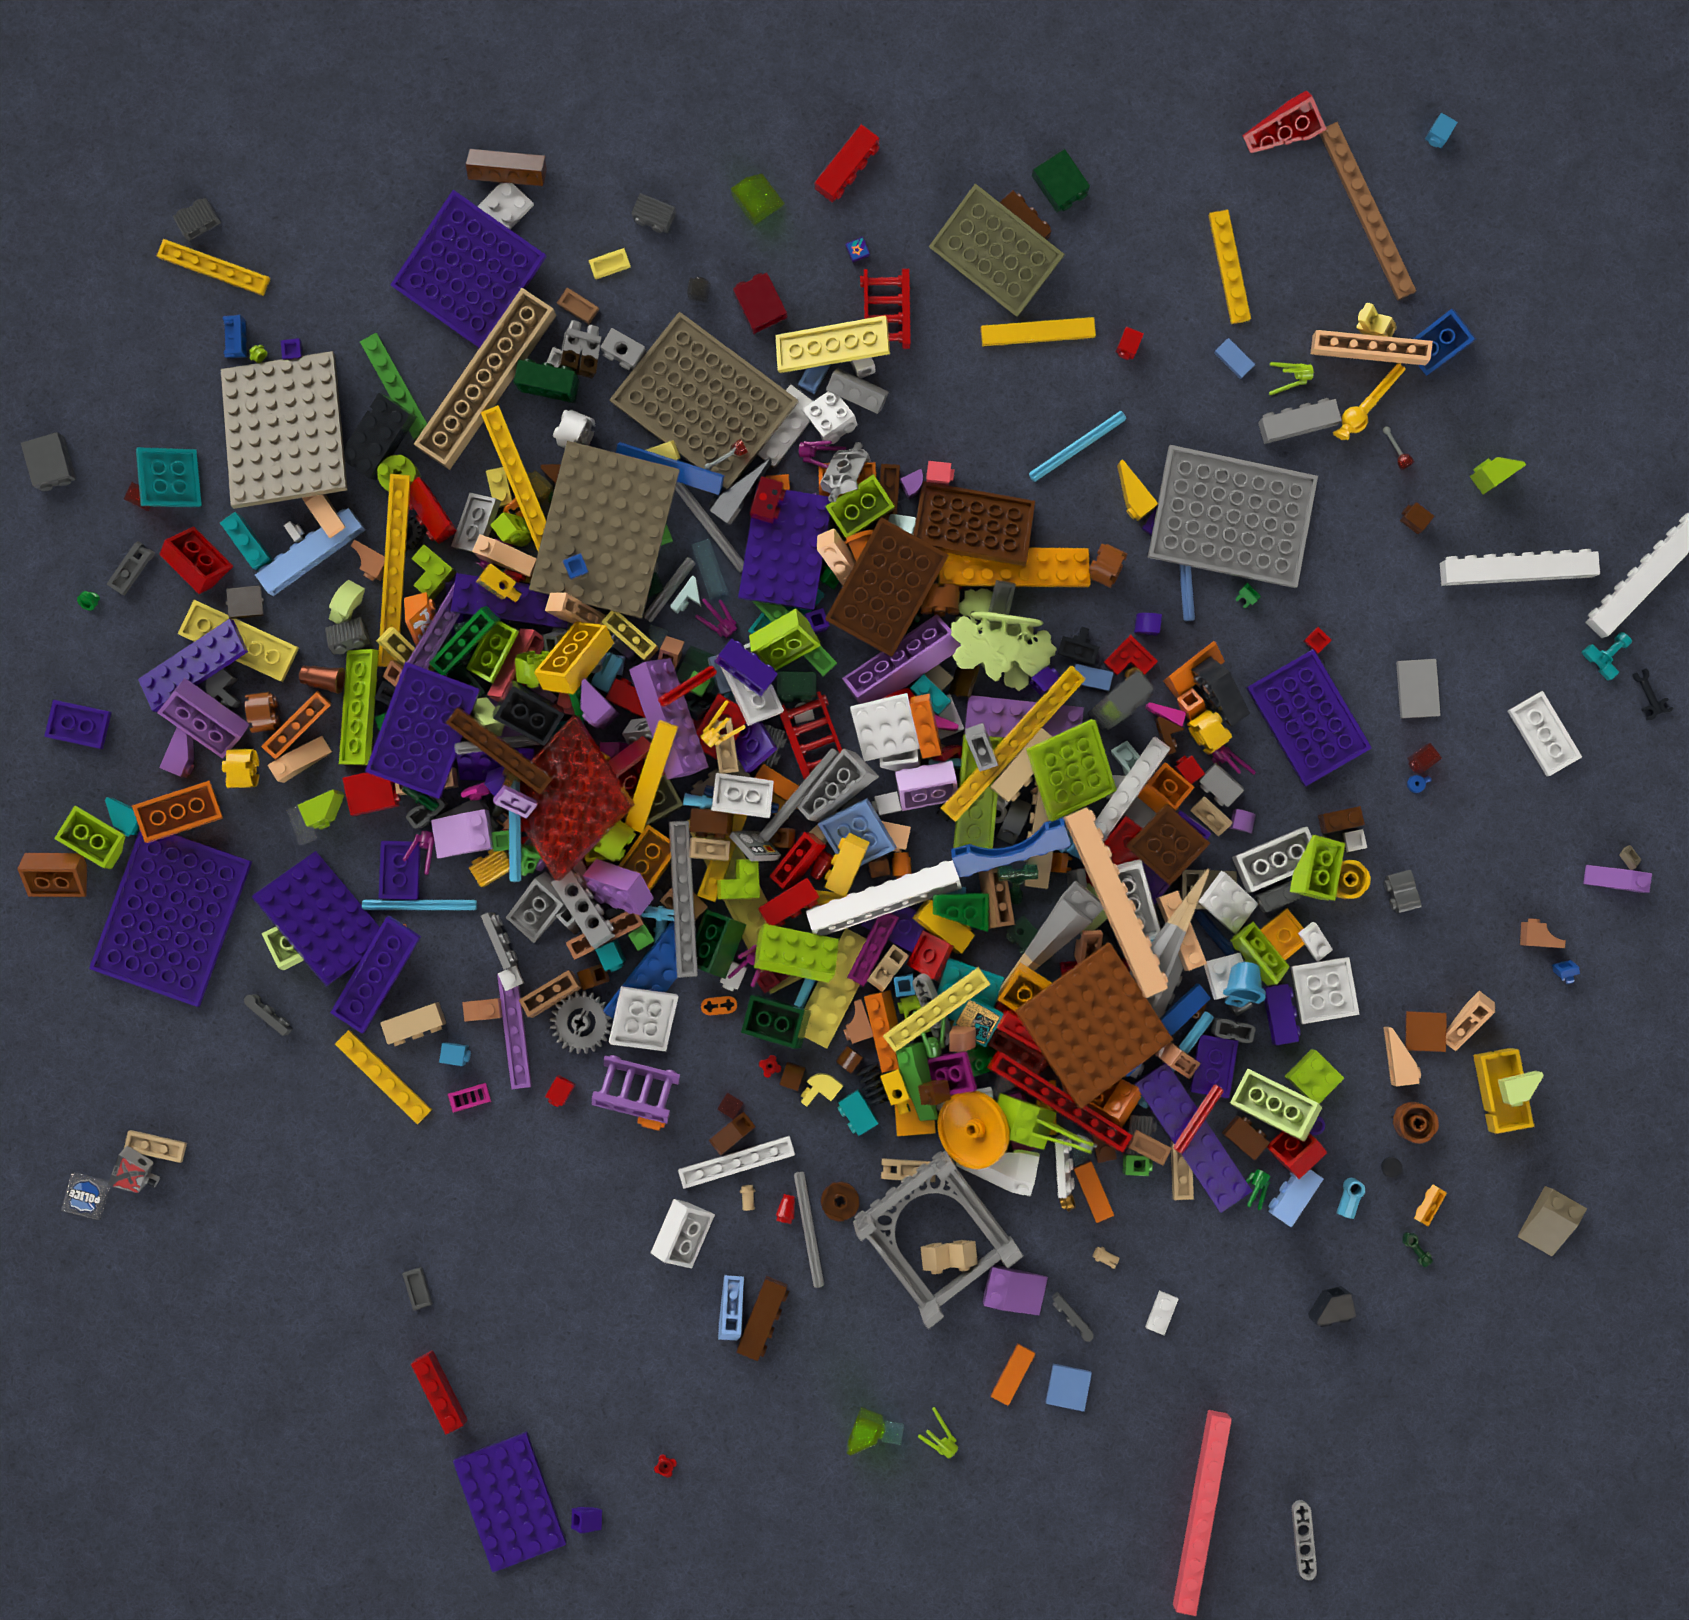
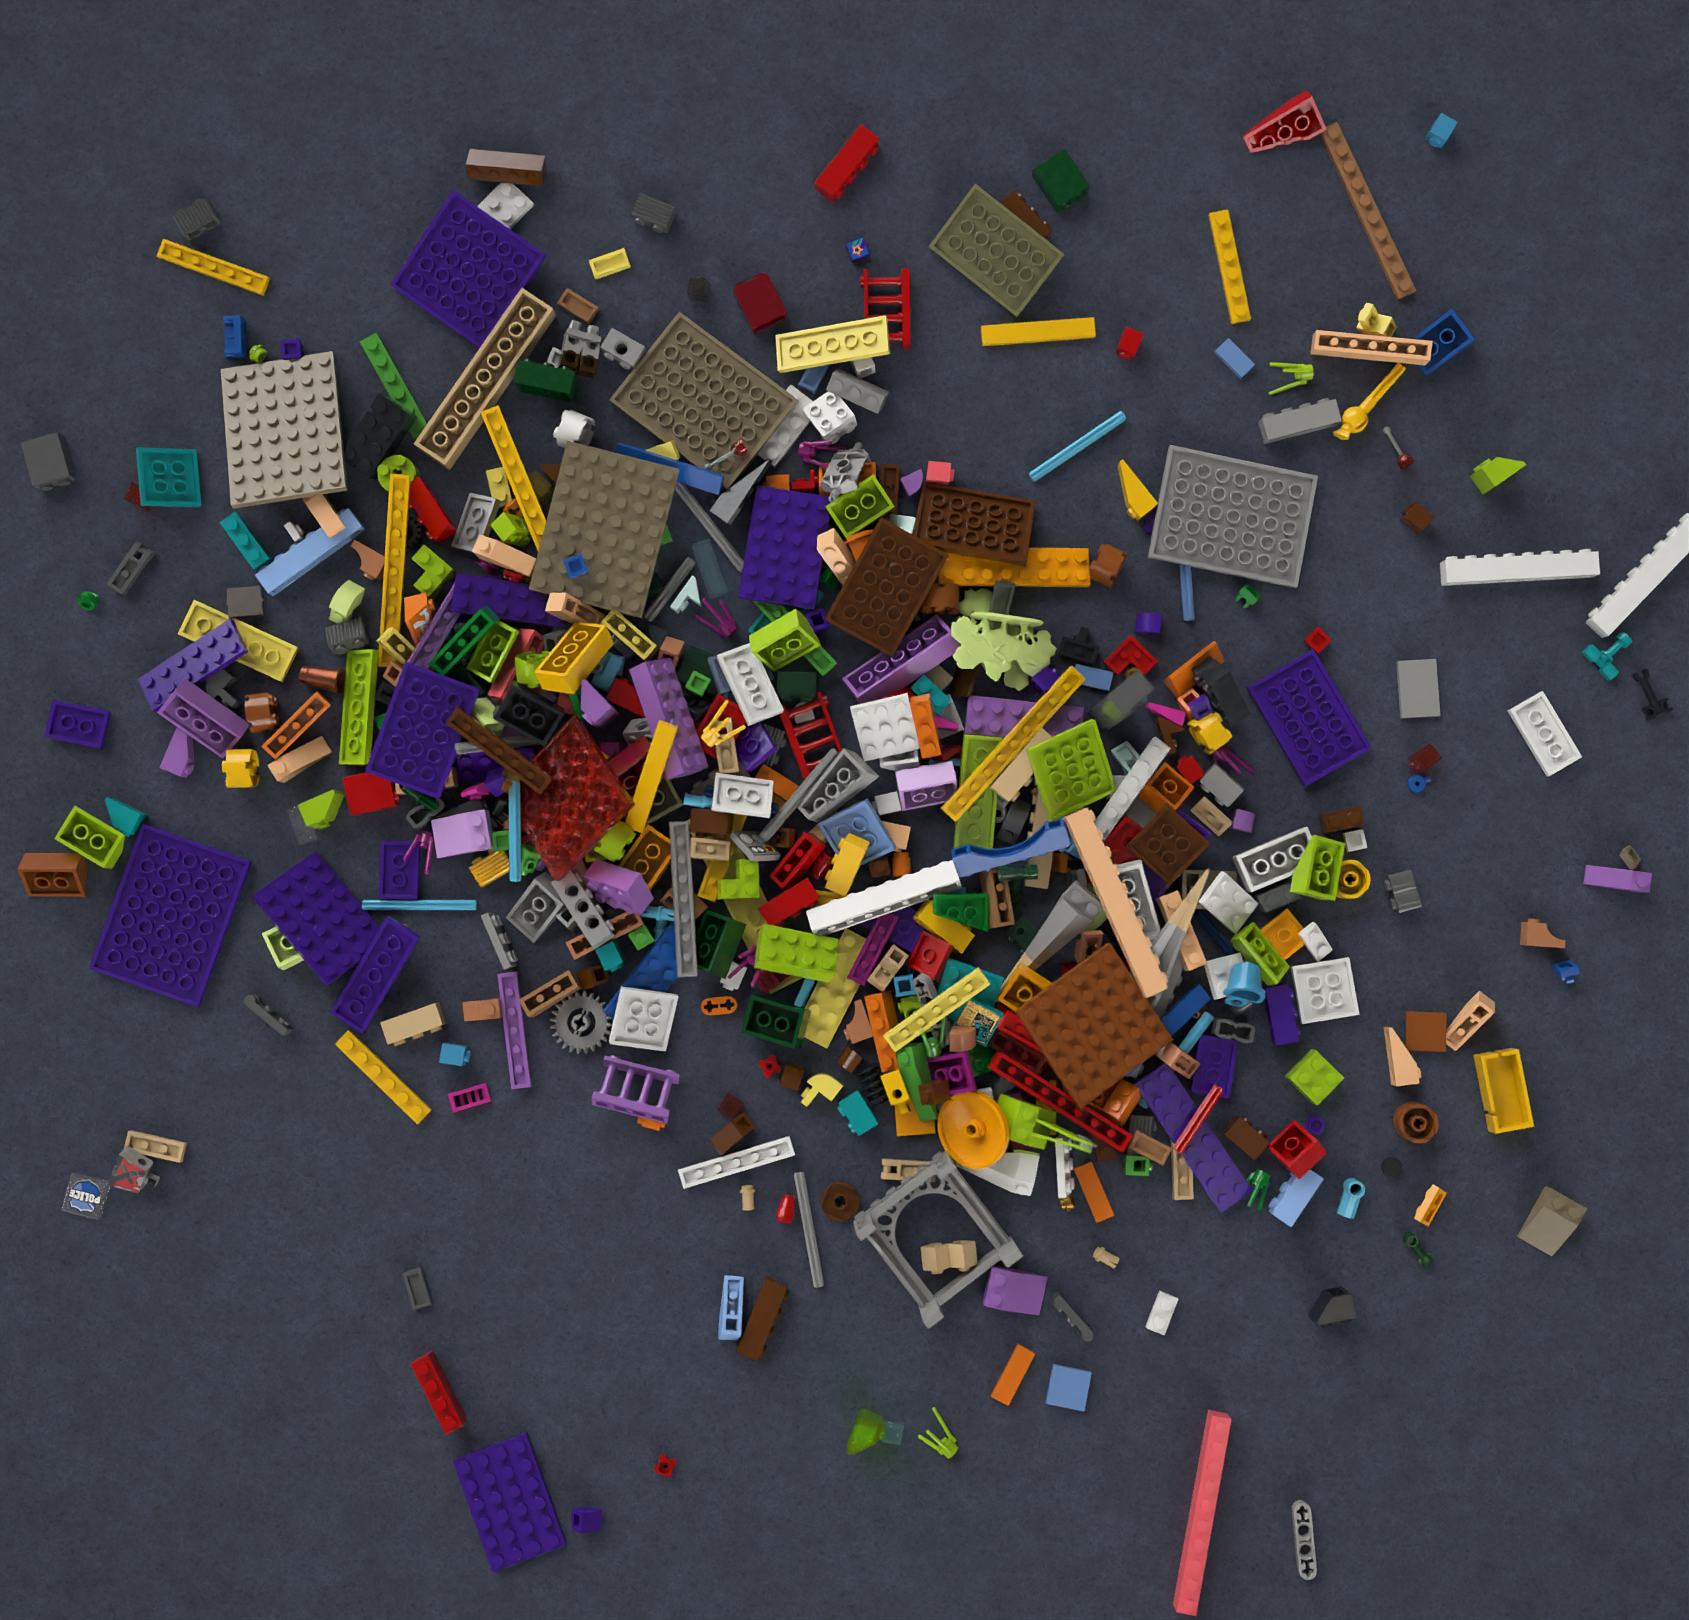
orange brick [132,781,223,843] -> none
red slope [159,526,233,594] -> none
yellow torso [476,564,522,603] -> none
medium lavender plate [493,785,537,818] -> none
white plate [498,965,524,991] -> none
red brick [545,1075,576,1107] -> none
white slope [651,1199,715,1268] -> none
red axle [658,666,717,707] -> none
dark purple brick [715,639,778,697] -> none
clear neon green slope [731,174,784,226] -> none
dark red brick [750,476,786,524] -> none
light grey slope [965,723,998,772] -> none
yellowish green brick [1230,1069,1322,1142] -> none
yellowish green slope [1498,1071,1543,1107] -> none
none -> red bracket [792,470,819,493]
none -> dark purple tile [1188,694,1213,721]

